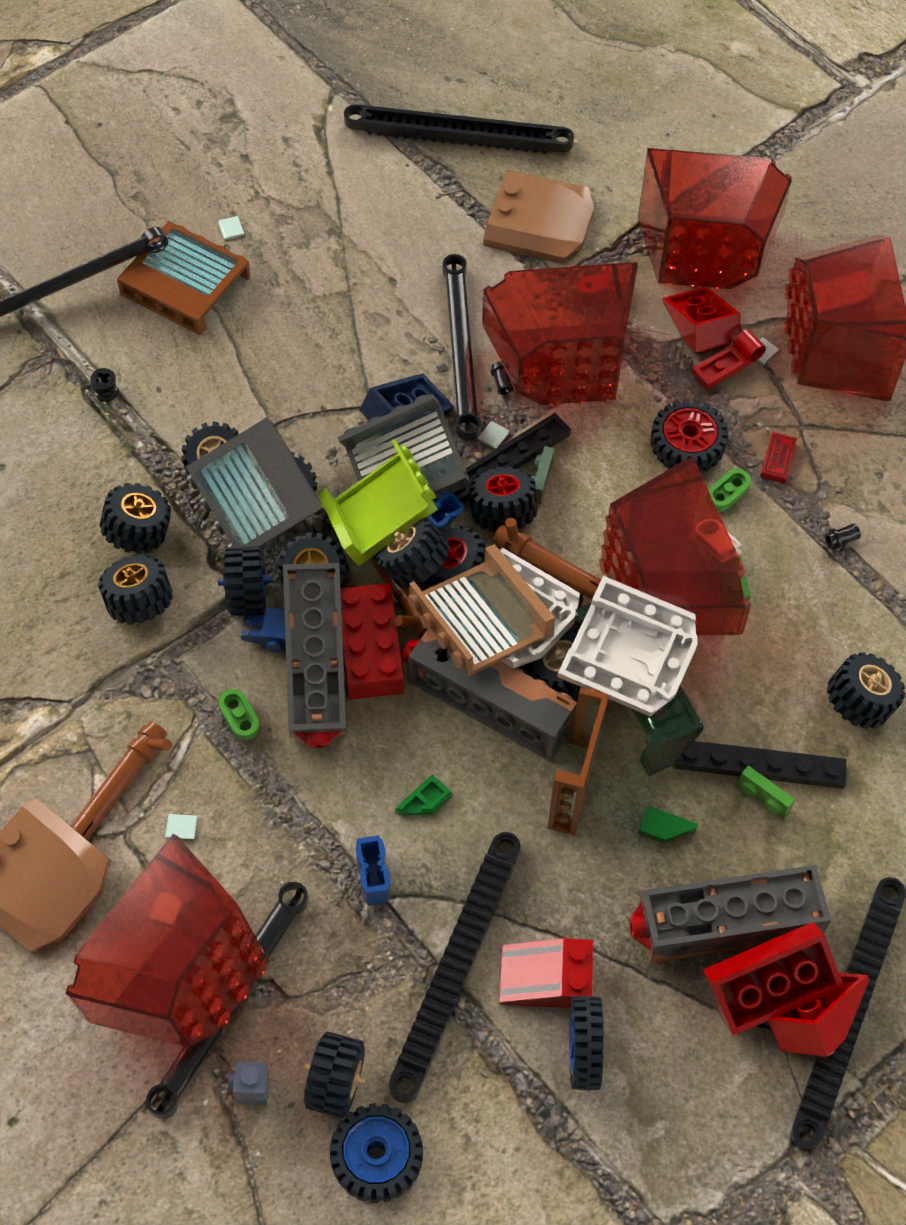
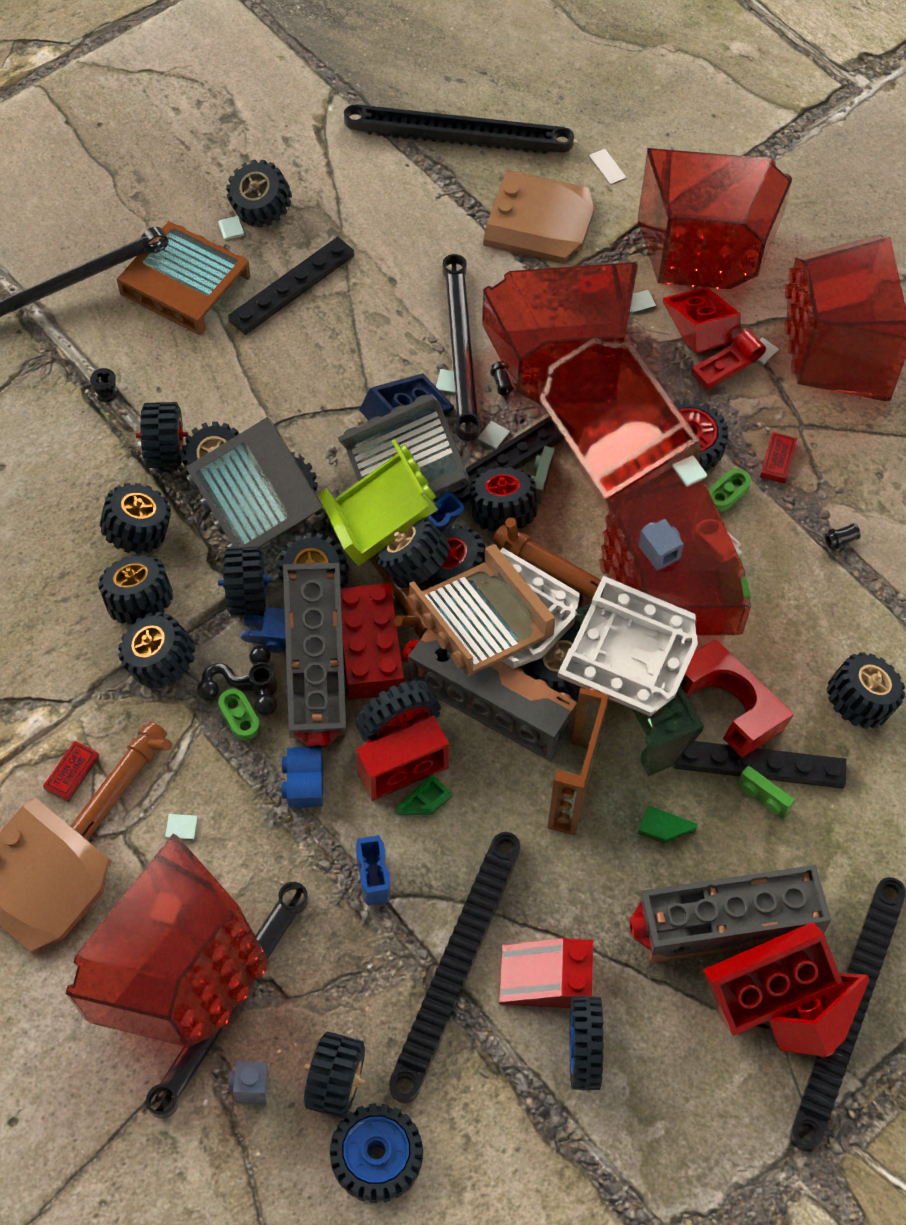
none -> red tile [43,740,100,802]
none -> black wheel [118,612,195,689]
none -> black wheel [136,402,189,468]
none -> black piece [197,645,277,716]
none -> black wheel [226,160,292,227]
none -> black plate [228,236,354,335]
none -> blue brick [281,746,323,808]
none -> black wheel [355,680,441,742]
none -> red brick [356,716,449,801]
none -> light aqua piece [436,369,456,395]
none -> clear red windscreen [539,338,700,517]
none -> white sticker [589,149,626,184]
none -> light aqua piece [625,290,656,312]
none -> sand blue brick [638,519,684,570]
none -> light aqua piece [672,455,708,487]
none -> red arch [677,639,794,758]

